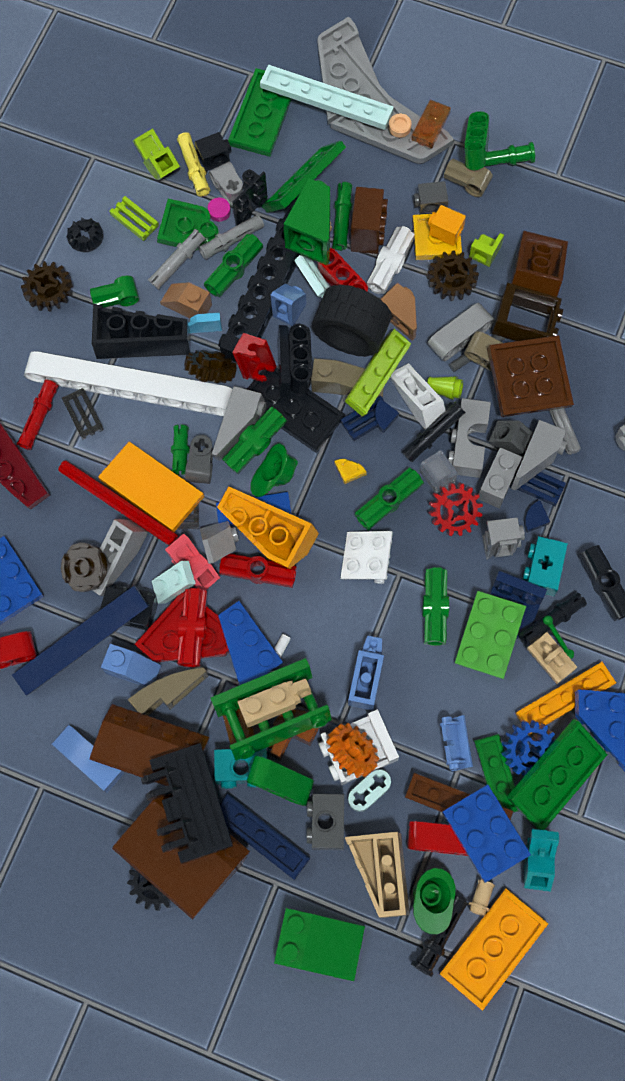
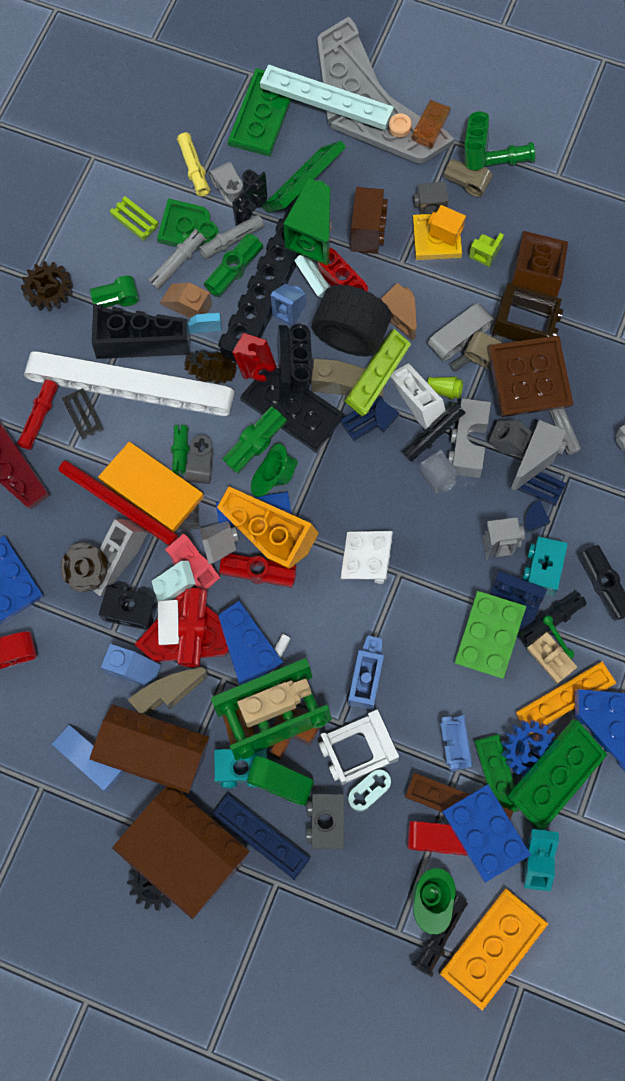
dark blue tile [12,586,150,696] -> none
black gear [66,217,103,252] -> none
lime brick [133,128,180,180] -> none
black hinge [141,743,233,864] -> none
black brick [195,132,232,171] -> none
dark pink tile [208,198,231,222] -> none
light grey slope [212,386,266,461] -> none
green slope [274,908,365,981] -> none
orange gear [326,723,379,778] -> none
green pin [332,182,352,251] -> none
yellow tile [334,459,367,484] -> none
tan wedge [345,832,410,918] -> none
green piece [355,468,424,531] -> none
white piece [367,226,415,294] -> none
green piece [422,567,449,646] -> none
dark brown gear [427,250,479,301] -> none
red gear [428,482,483,536] -> none
tan pin [468,879,495,916] -> none
light grey brick [478,448,523,509] -> none
none -> white sticker [158,600,179,645]

